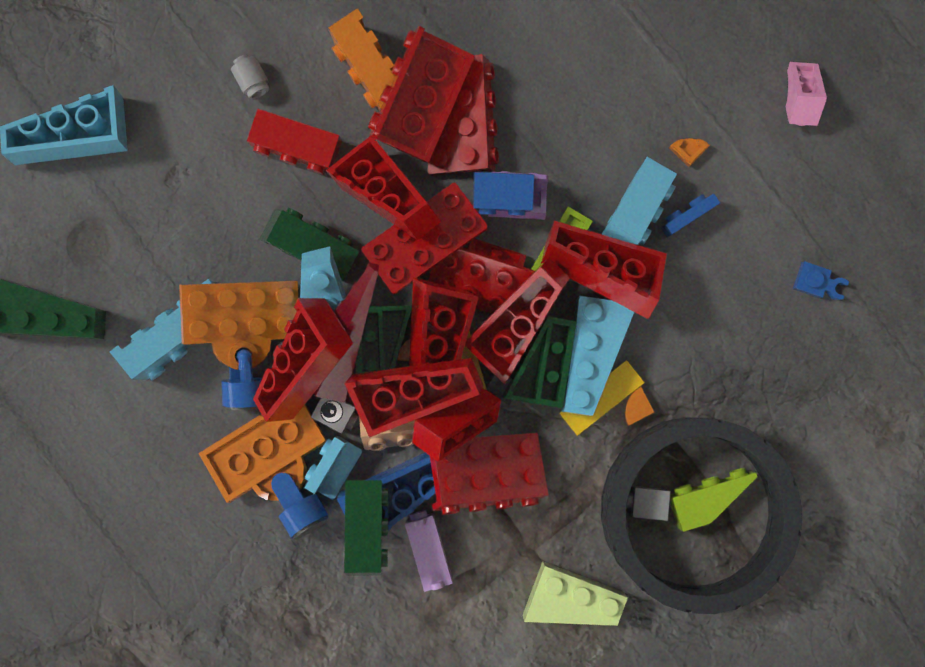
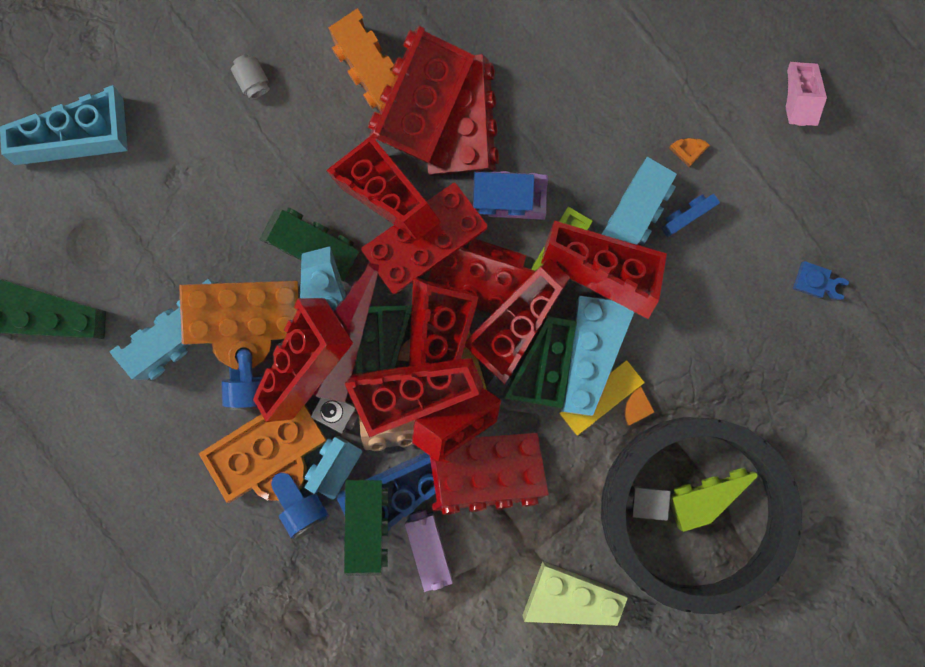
red brick [247,109,342,175] -> none

